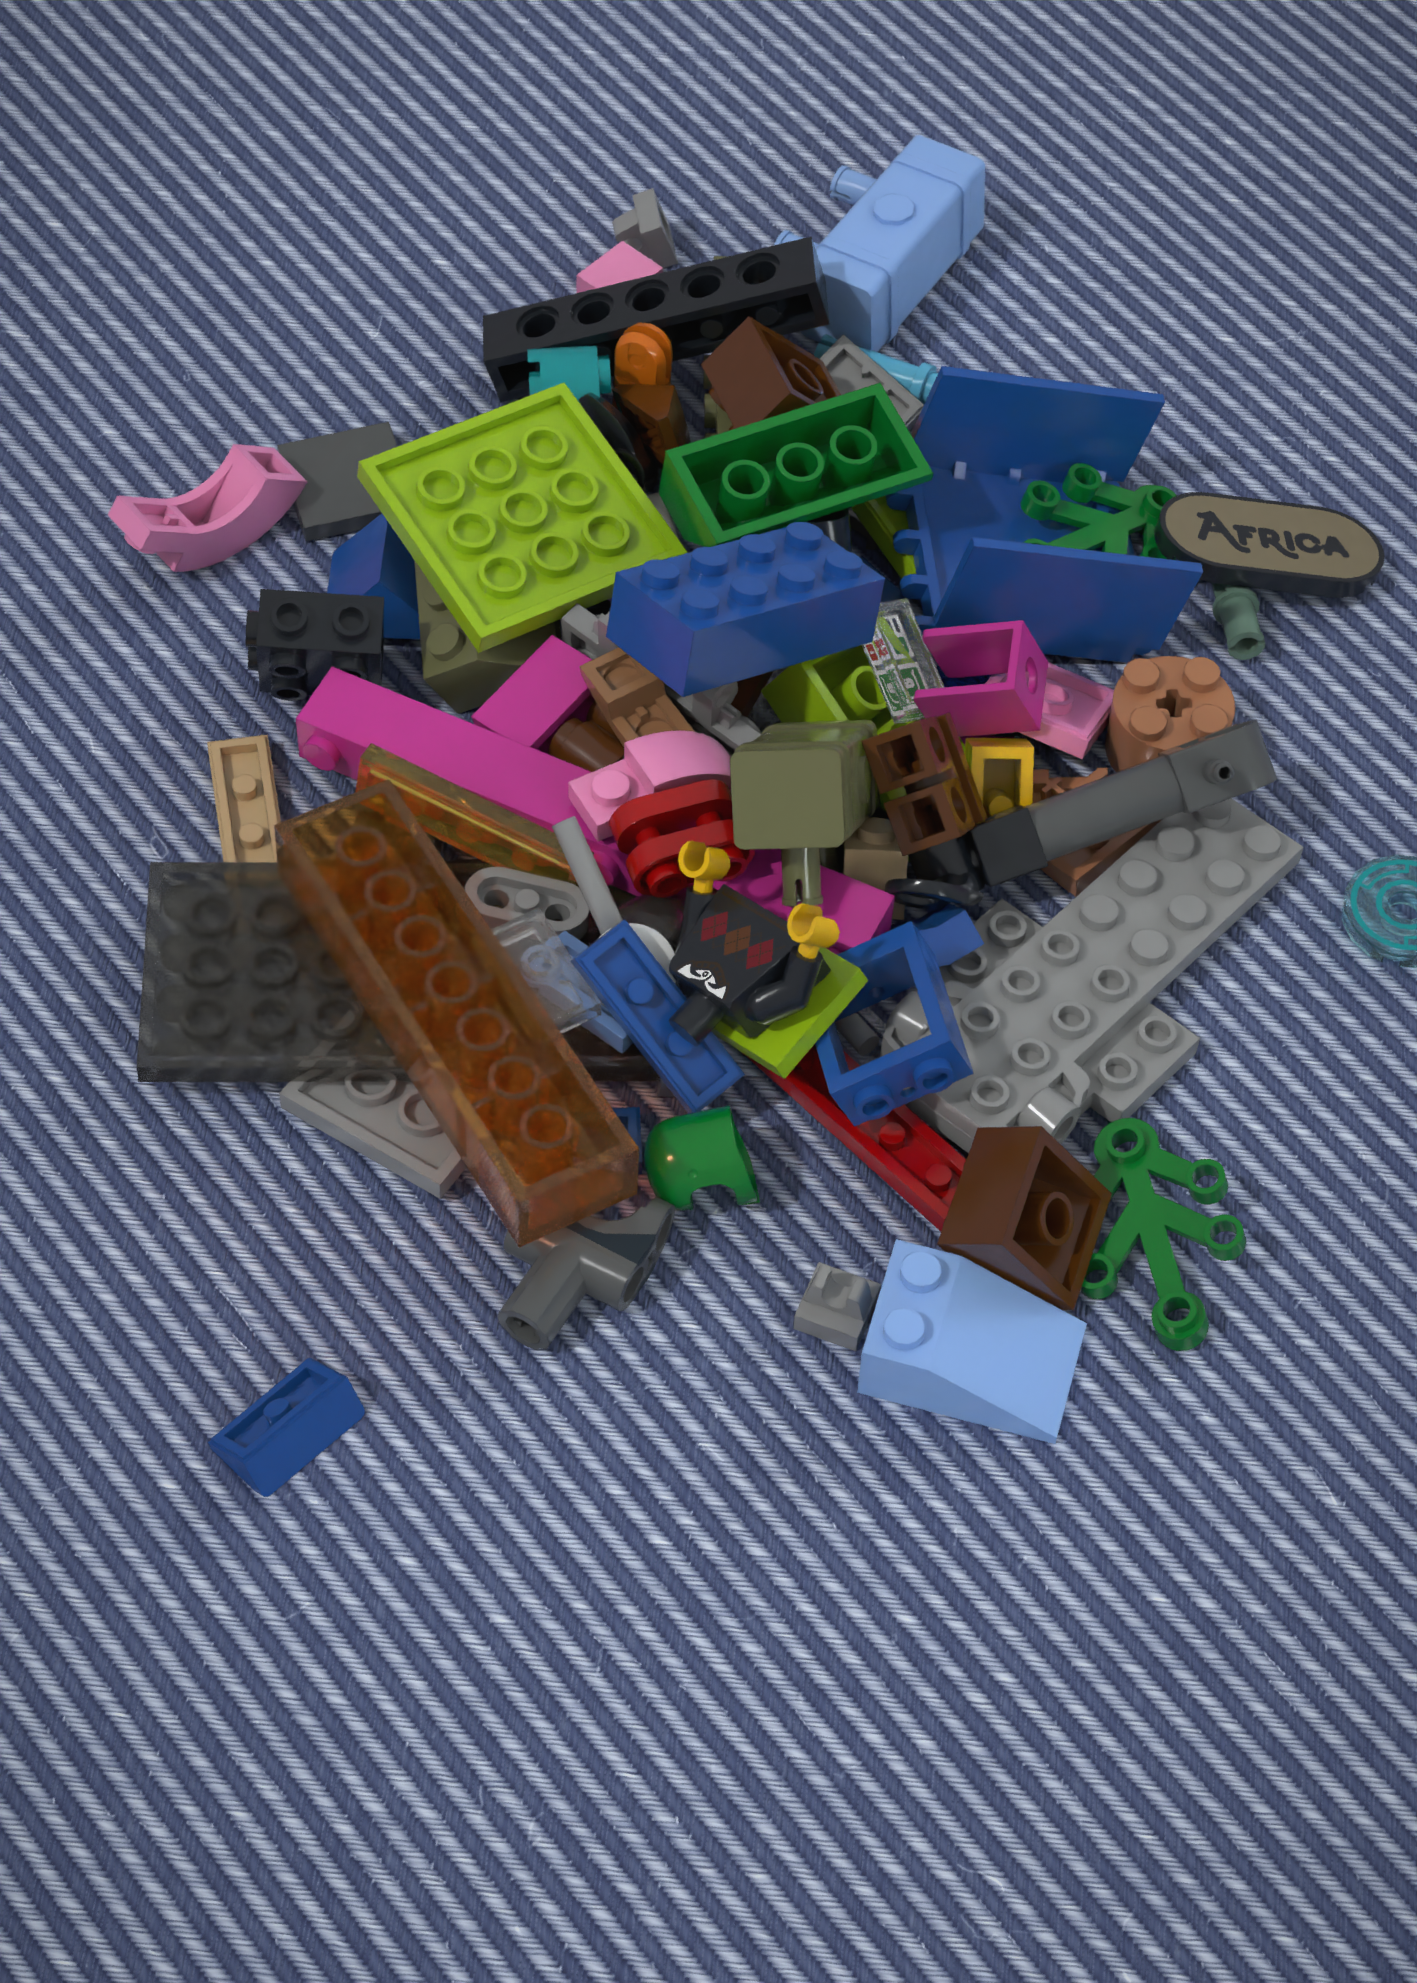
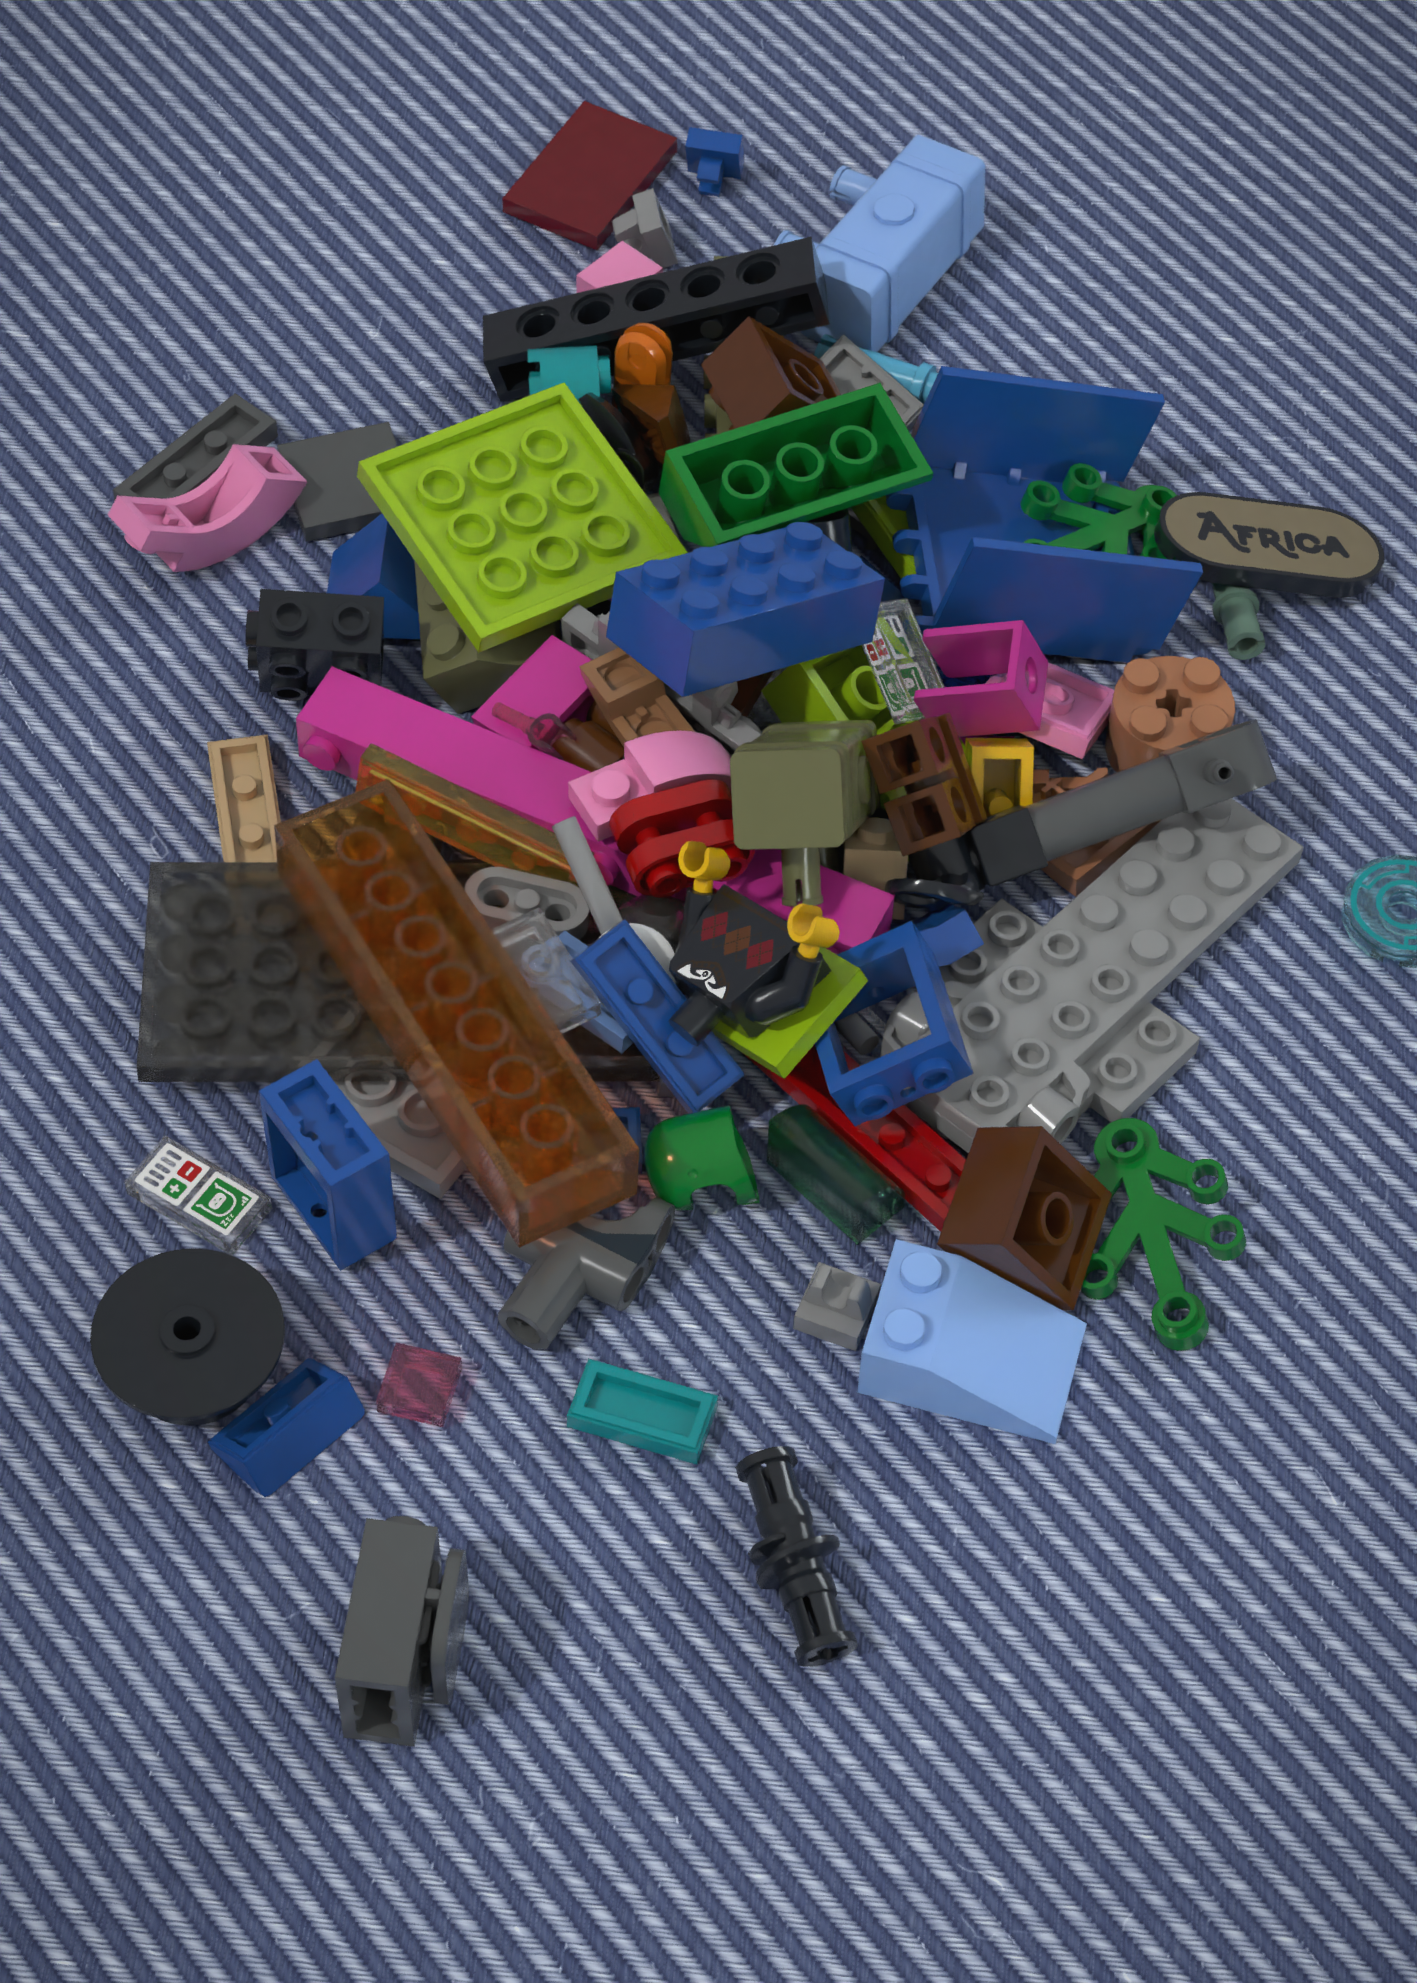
none -> black piece [90,1248,285,1426]
none -> dark grey plate [113,393,278,501]
none -> tile [124,1135,272,1256]
none -> blue window [259,1059,397,1271]
none -> dark grey brick [335,1516,469,1747]
none -> clear pink tile [376,1343,462,1427]
none -> clear pink hand [492,702,577,760]
none -> dark red tile [503,101,677,250]
none -> teal tile [567,1358,718,1465]
none -> blue tile [685,127,745,197]
none -> black piece [735,1446,858,1667]
none -> brick [766,1104,905,1245]

